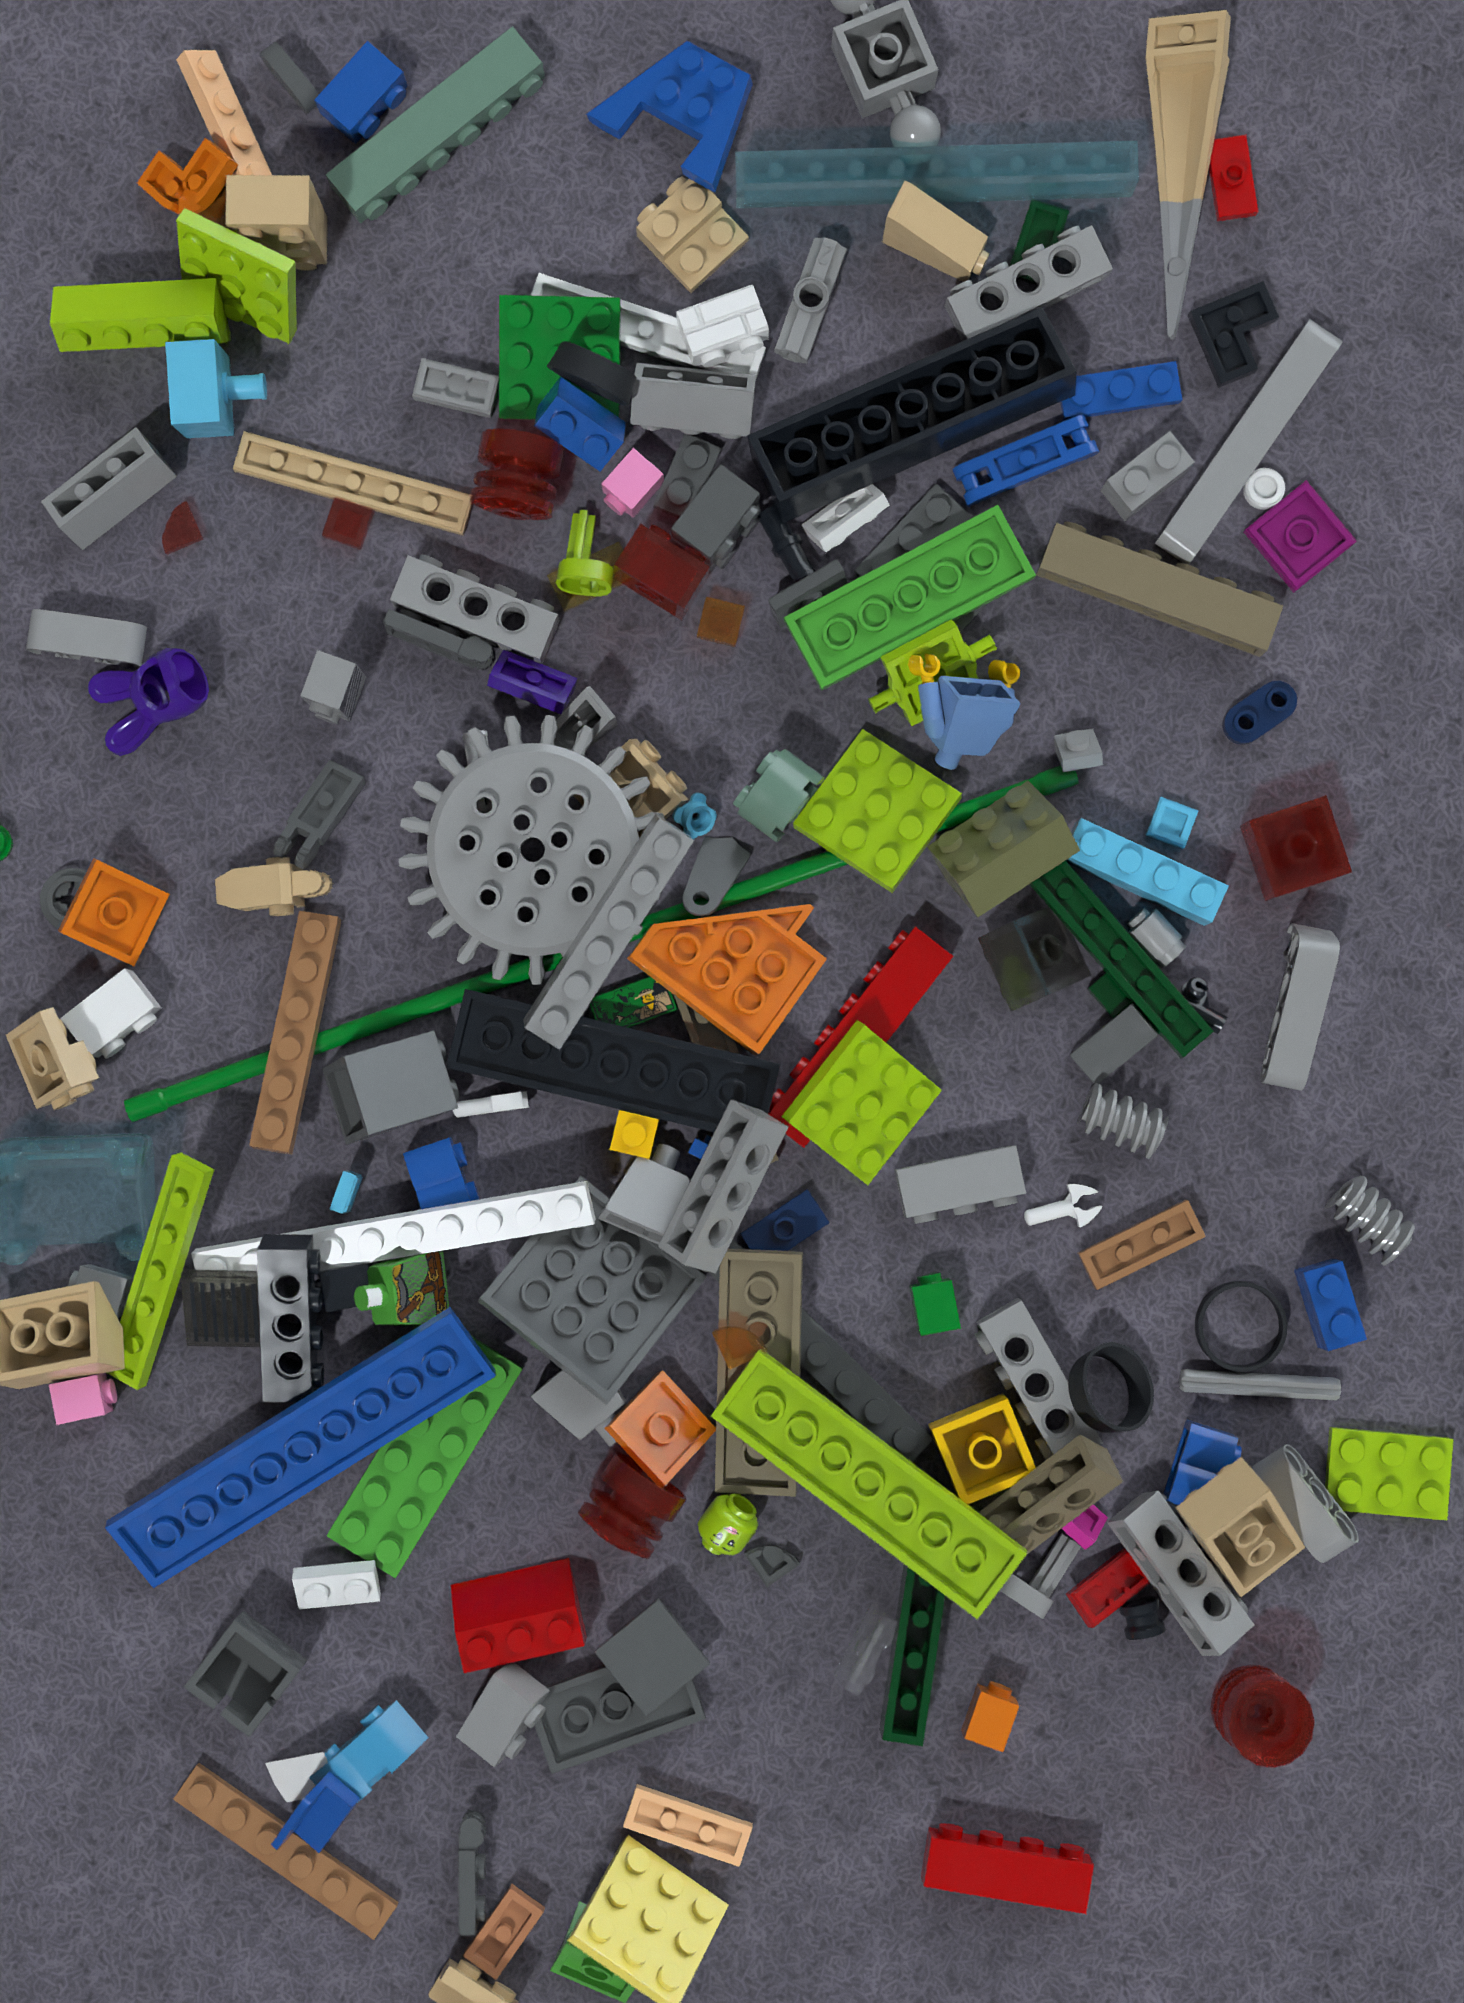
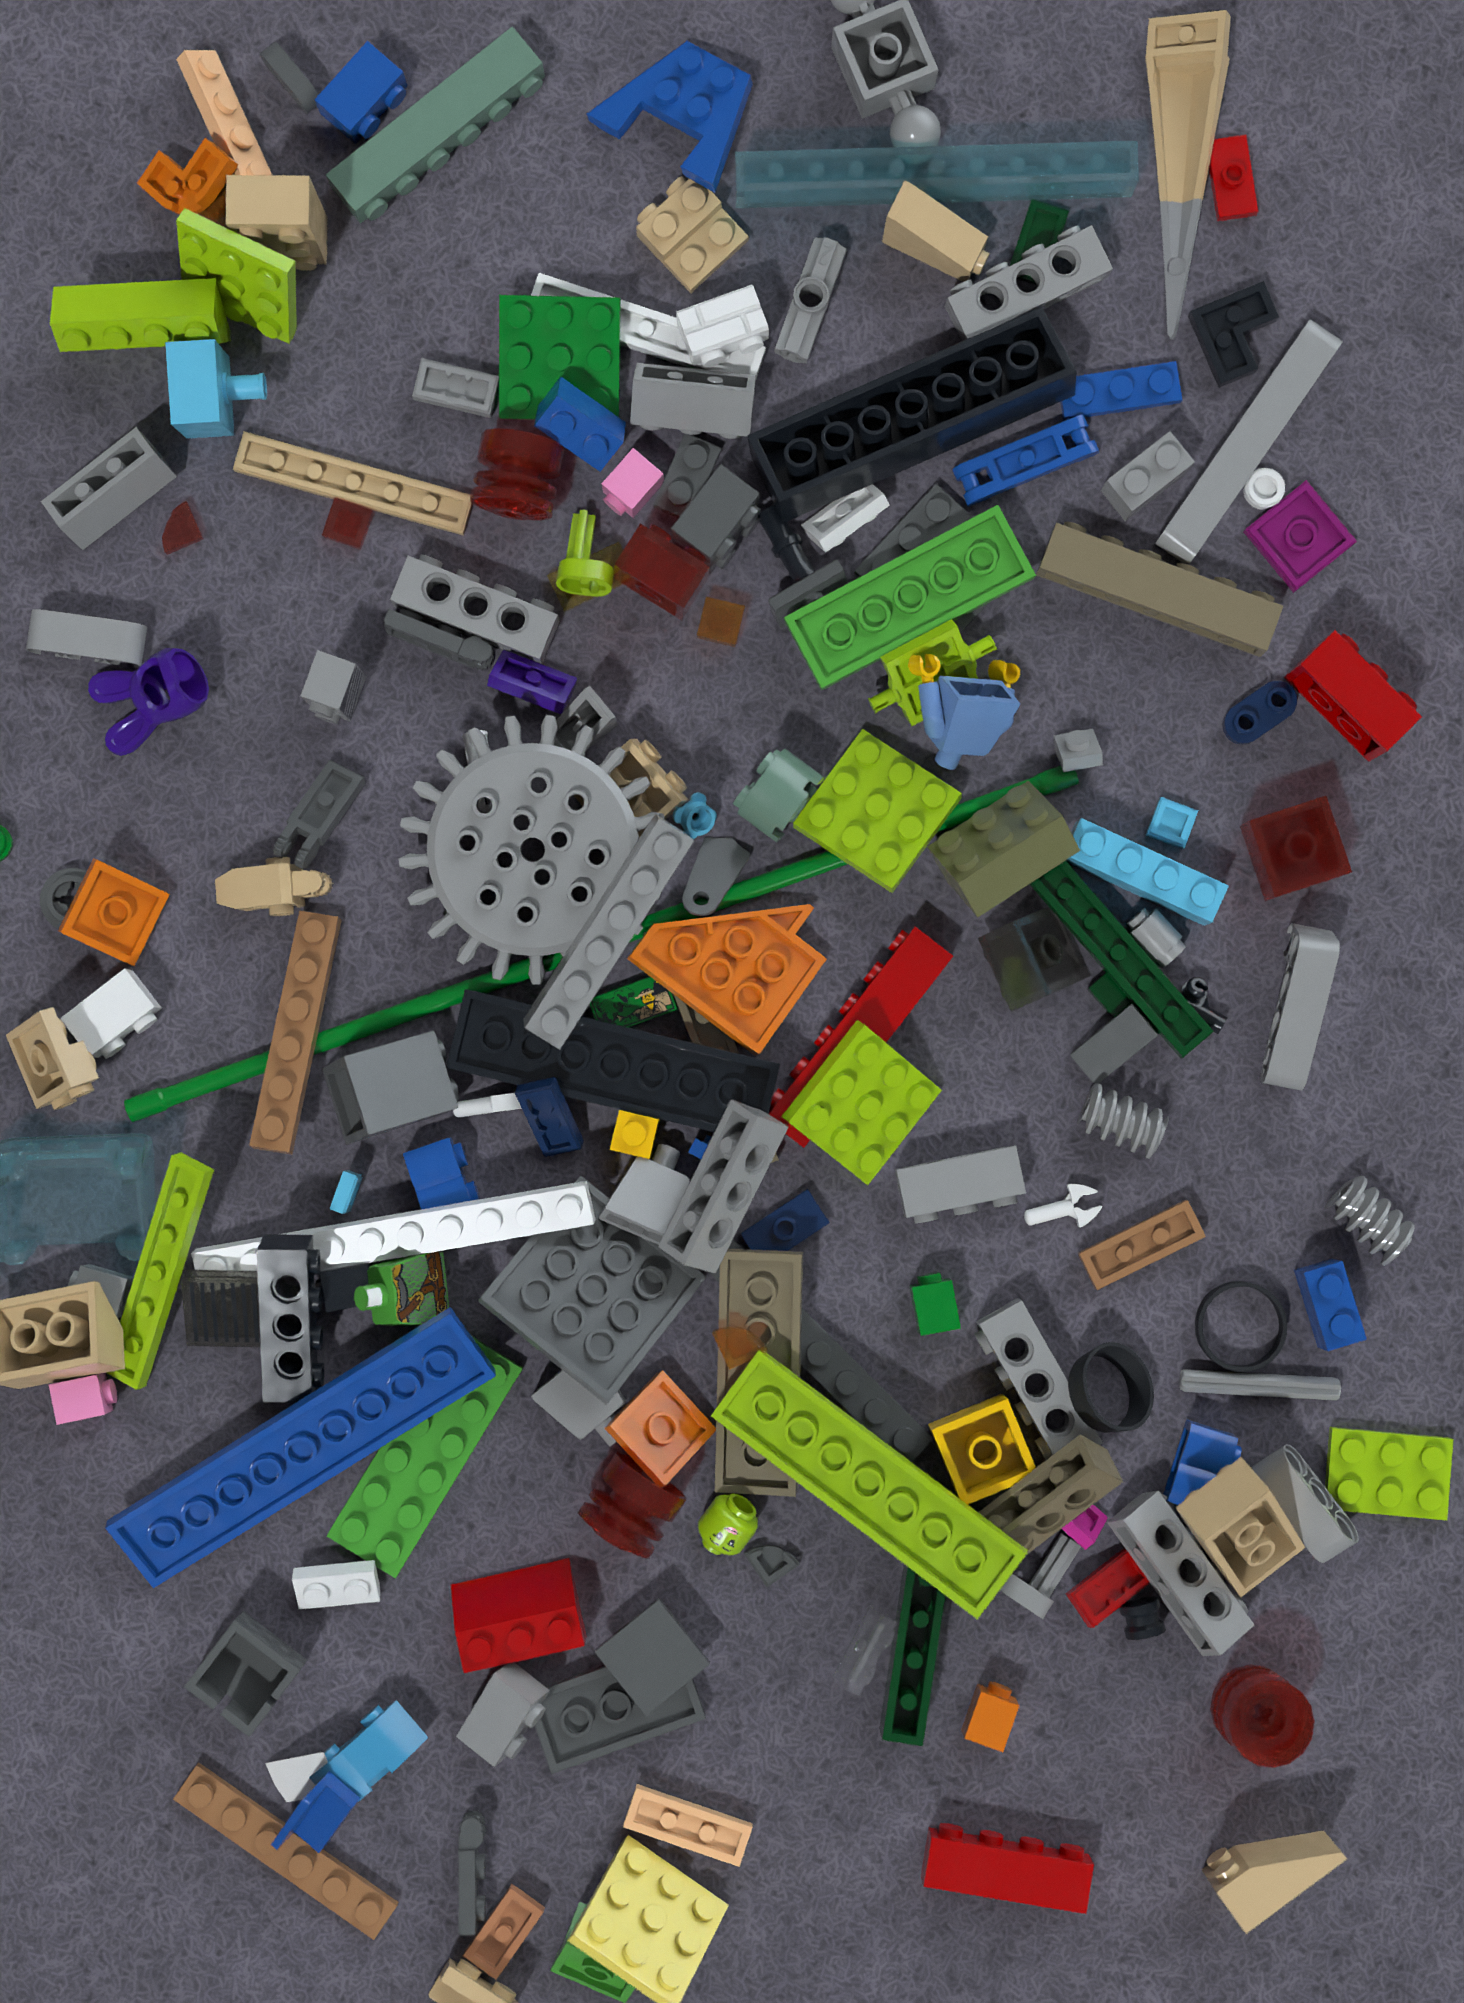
black tyre [547,341,637,406] -> none
none -> dark blue plate [515,1077,584,1157]
none -> tan slope [1202,1831,1347,1934]
none -> red brick [1284,630,1422,762]

